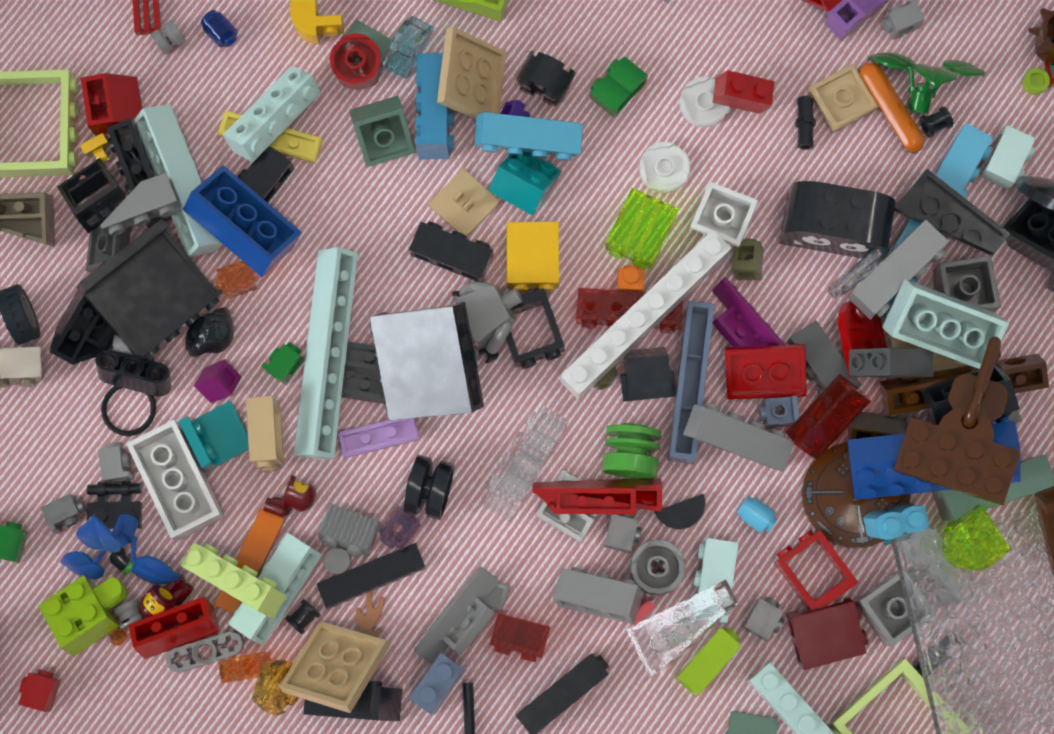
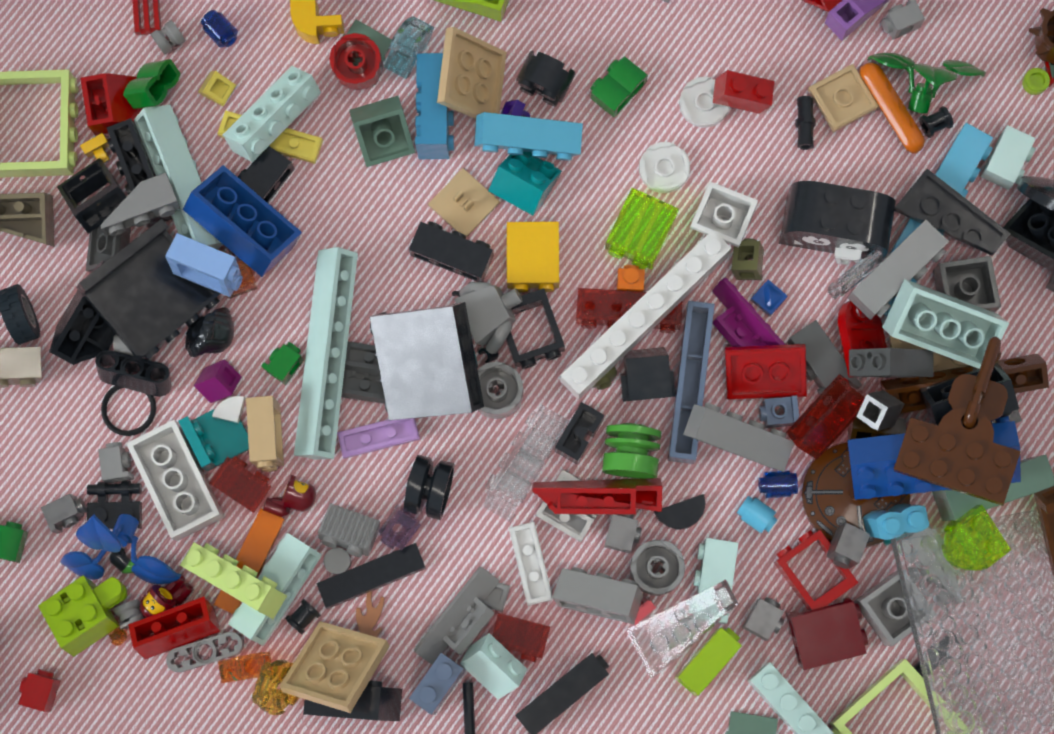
none -> green brick [123,59,180,109]
none -> light blue window [165,233,243,297]
none -> light yellow slope [198,71,236,106]
none -> clear red brick [209,456,272,513]
none -> white tile [212,396,246,423]
none -> light aqua brick [460,633,527,700]
none -> light grey brick [478,362,524,419]
none -> white tile [509,522,553,606]
none -> black brick [555,402,605,465]
none -> blue tile [751,280,788,317]
none -> clear blue brick [758,471,798,498]
none -> flat silver brick [826,523,870,569]
none -> white tile [834,247,862,265]
none -> flat silver brick [856,390,904,431]

